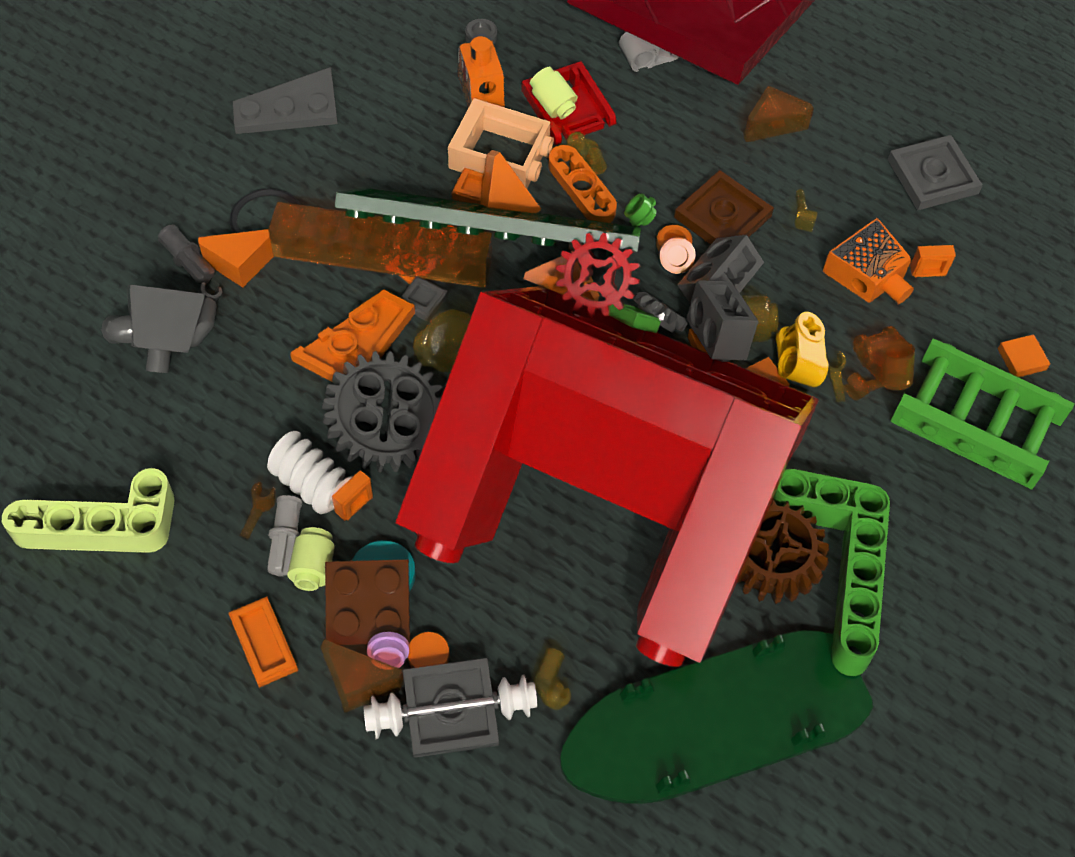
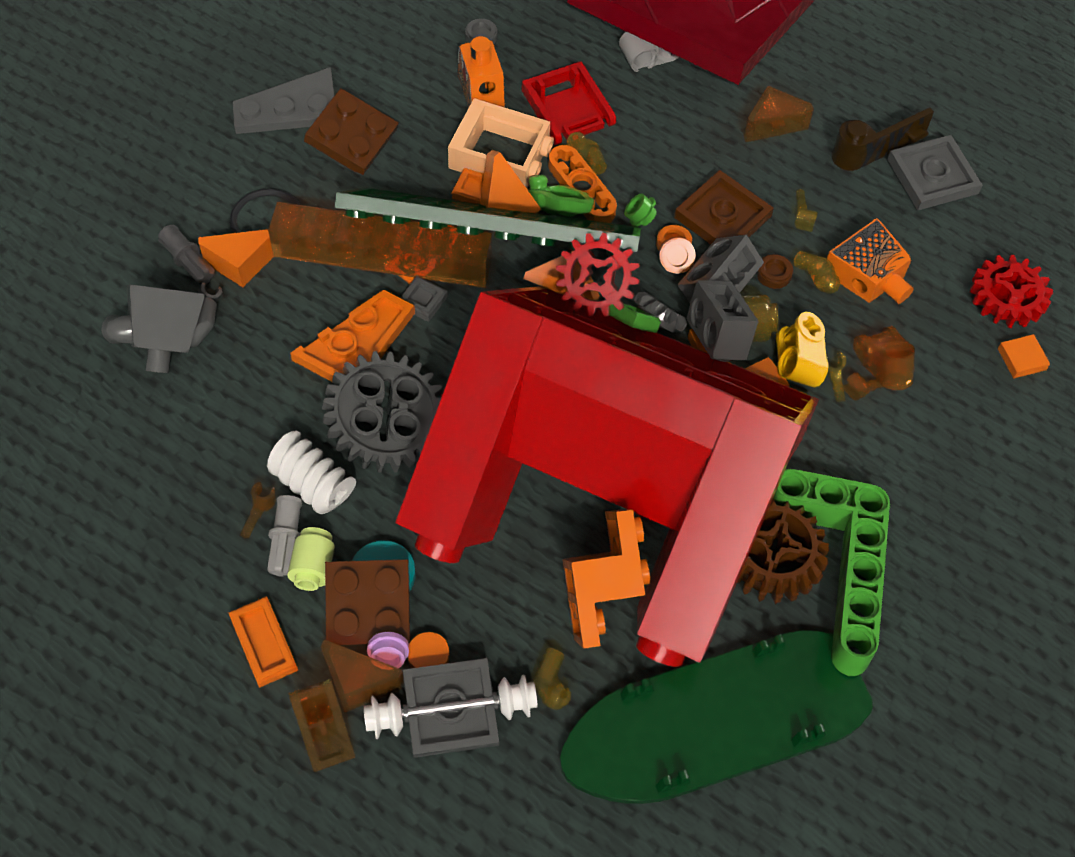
yellowish green beam [2,468,175,552] -> none
orange tile [332,470,373,521] -> none
clear yellow hair [413,309,471,372] -> none
yellowish green brick [529,66,578,119] -> none
bright green fence [890,338,1075,489] -> none
orange tile [910,245,956,277] -> none
none -> clear orange slope [288,679,355,772]
none -> reddish brown plate [304,88,399,175]
none -> bright green arm [527,175,595,217]
none -> orange bracket [563,509,650,649]
none -> reddish brown tile [756,254,793,289]
none -> clear yellow arm [794,251,840,294]
none -> dark brown door [832,107,934,171]
none -> red gear [970,255,1053,328]

